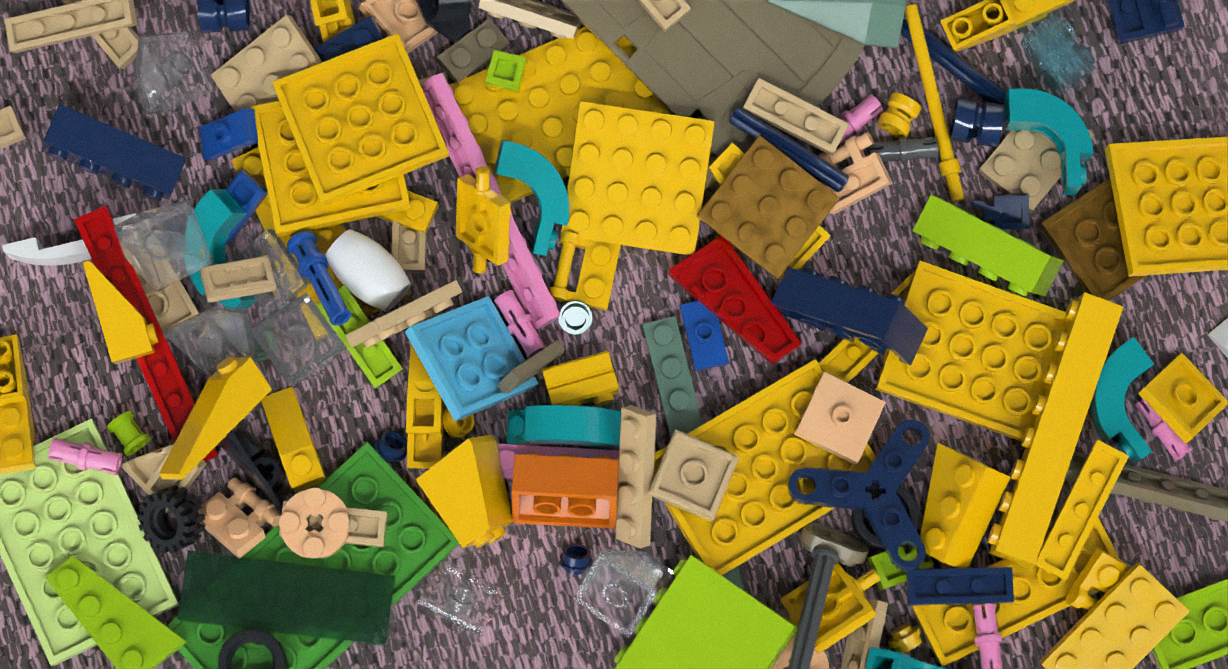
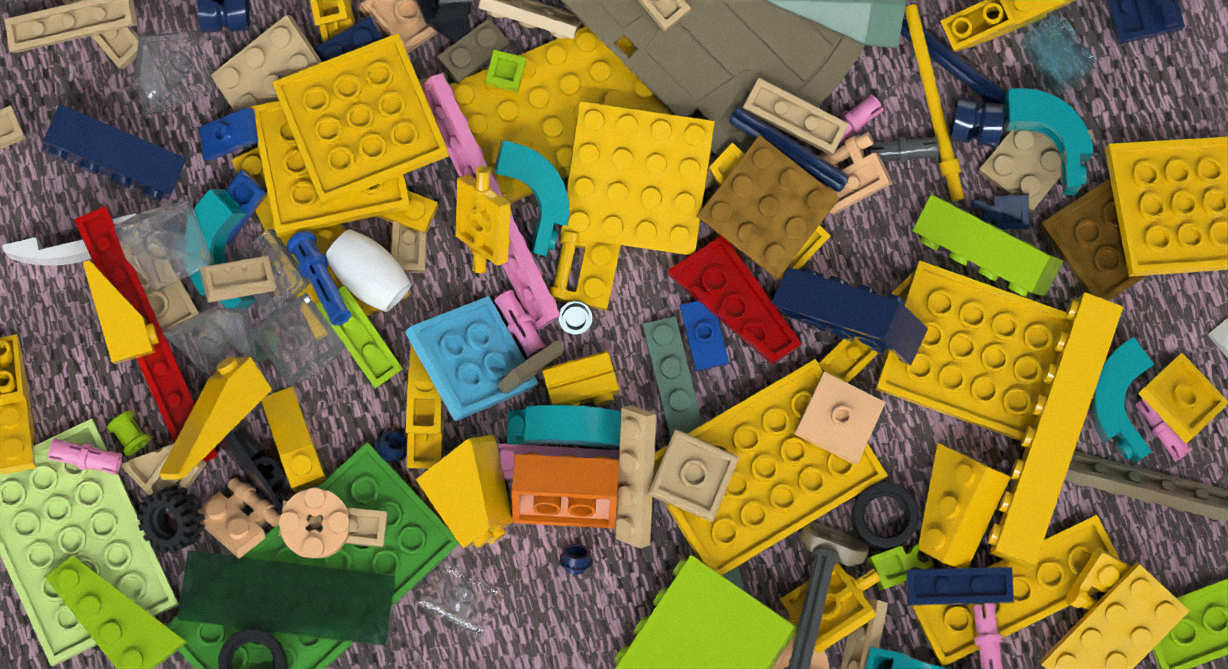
tan plate [345,280,462,348] -> none
yellow plate [443,408,474,438] -> none
clear slope [573,549,673,639] -> none
dark blue piece [787,419,930,571] -> none
yellow wheel [877,93,922,138] -> none
yellow plate [888,624,922,653] -> none
yellow plate [1035,440,1129,580] -> none

